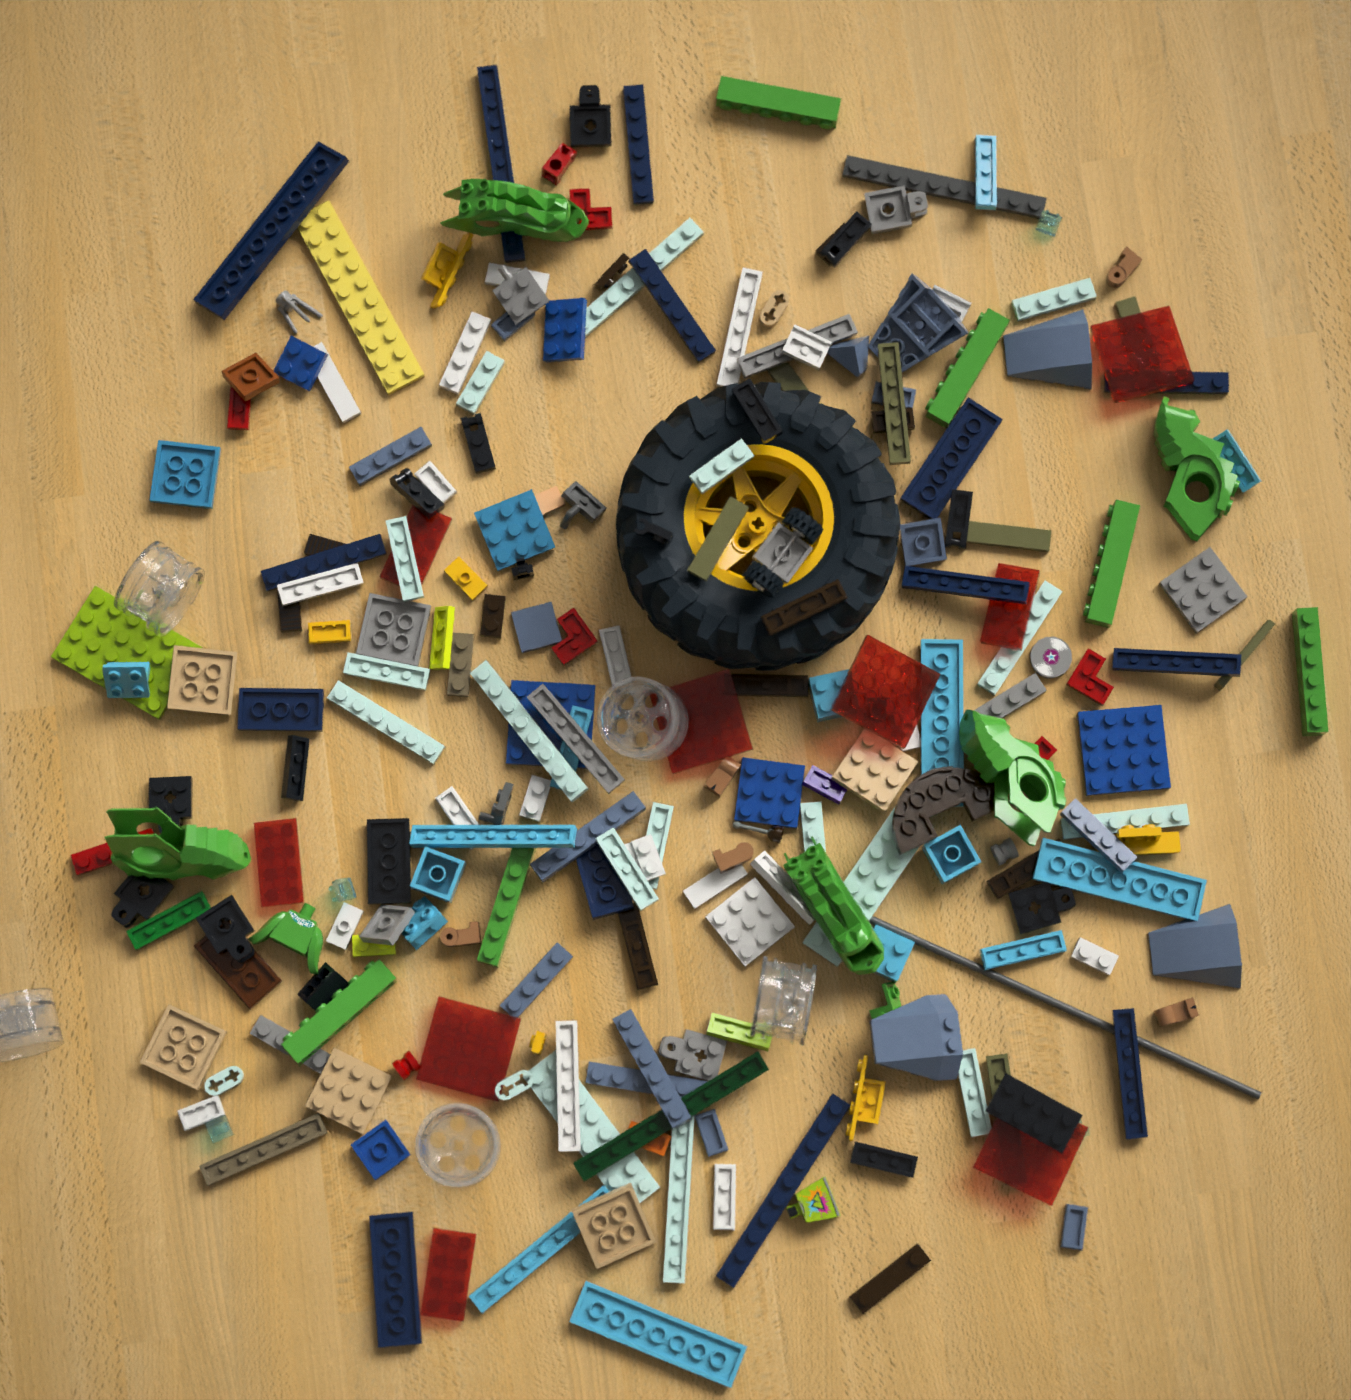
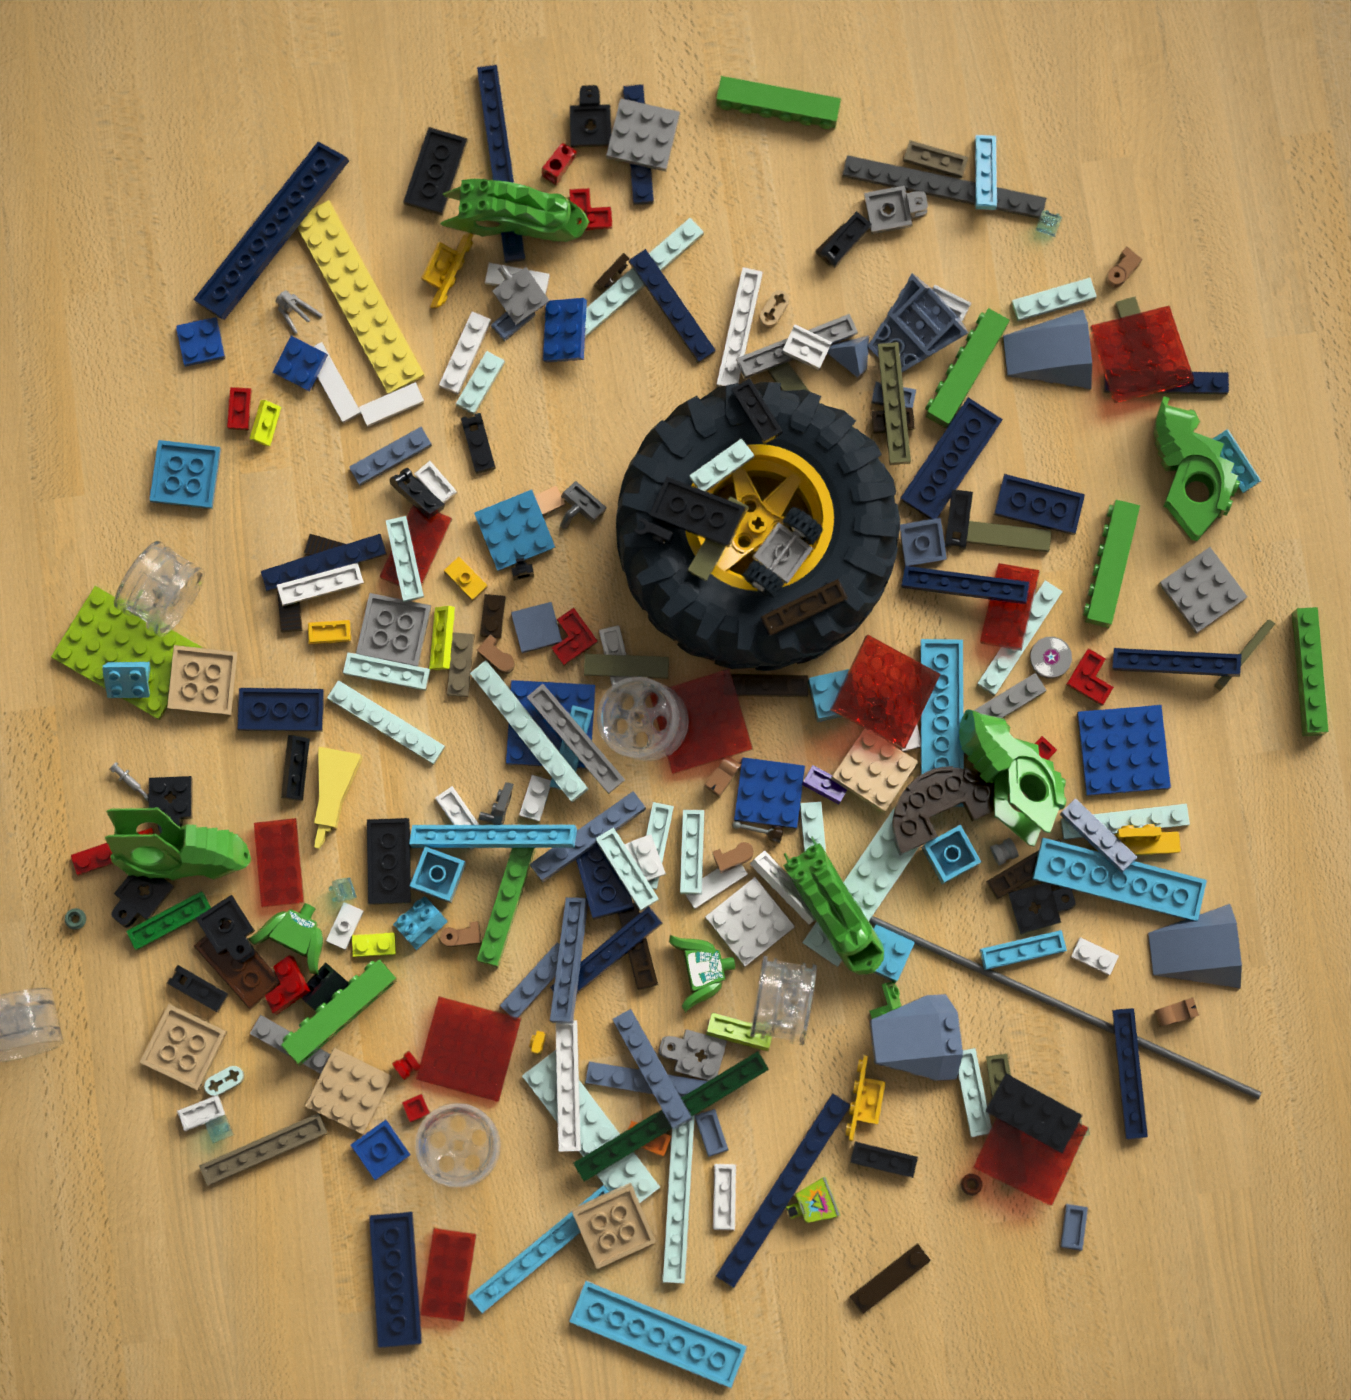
dark orange plate [222,353,280,401] -> none
light grey plate [359,904,415,946] -> none
light aqua beam [495,1070,533,1100] -> none
none -> sand green plate [65,908,86,930]
none -> light grey piece [109,762,149,801]
none -> black plate [167,965,229,1013]
none -> blue plate [176,317,225,367]
none -> neon yellow plate [249,400,281,446]
none -> red plate [265,955,310,1015]
none -> light yellow piece [314,747,363,849]
none -> white tile [359,382,424,427]
none -> red plate [402,1094,430,1122]
none -> black plate [403,127,468,216]
none -> medium nougat leg [477,634,515,674]
none -> sand blue plate [550,898,588,1024]
none -> dark blue plate [550,906,663,994]
none -> olive tile [584,654,669,679]
none -> light grey plate [606,98,680,171]
none -> black plate [649,477,746,548]
none -> bright green torso [669,935,735,1013]
none -> light aqua plate [680,810,705,895]
none -> dark tan plate [903,140,968,178]
none -> reddish brown plate [961,1174,982,1195]
none -> dark blue plate [994,474,1085,535]

